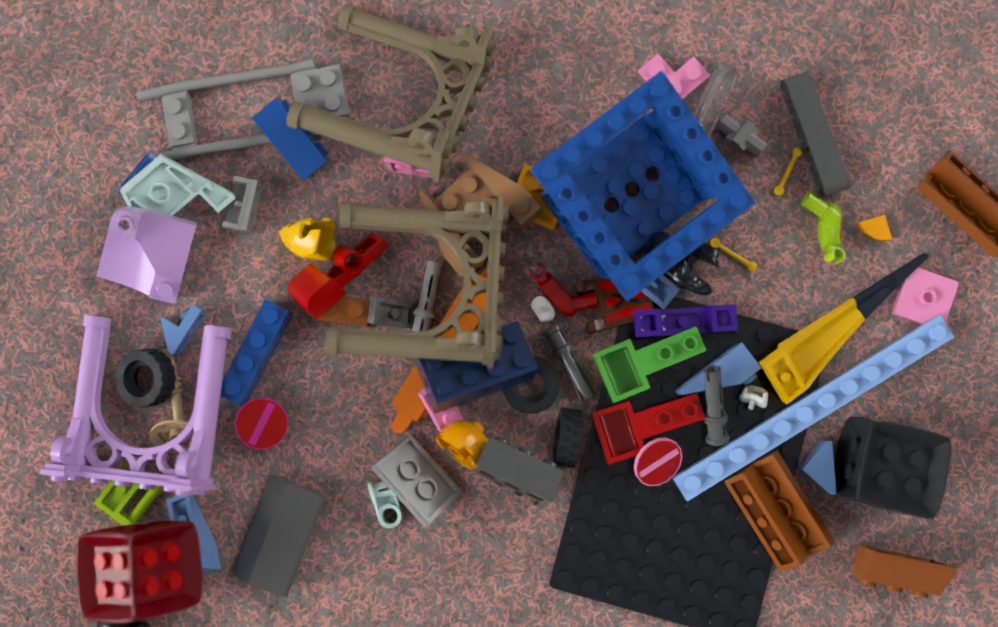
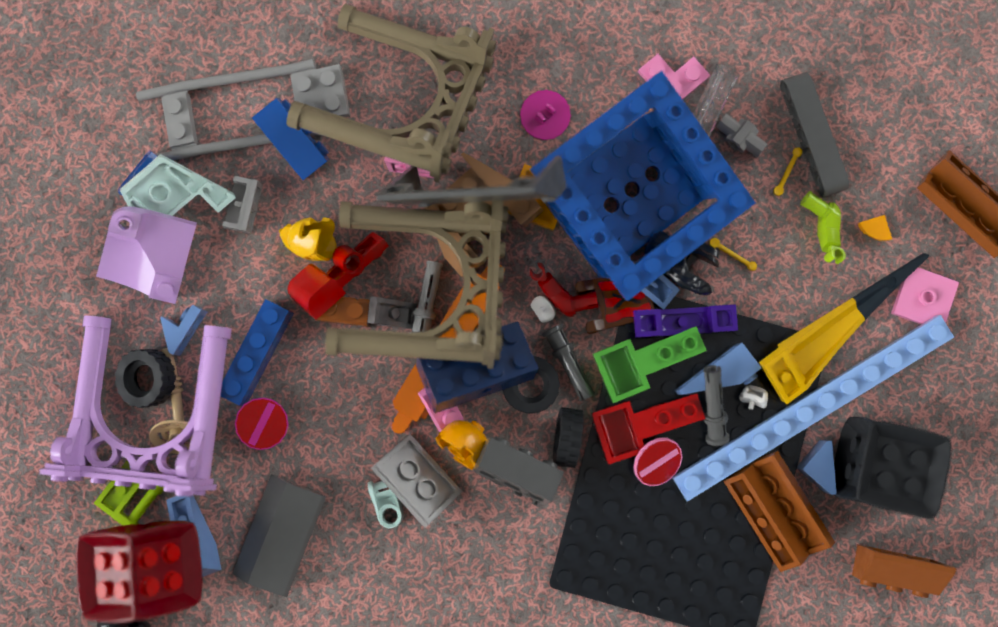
none -> dark grey slope [376,156,567,207]
none -> dark pink piece [520,90,571,140]

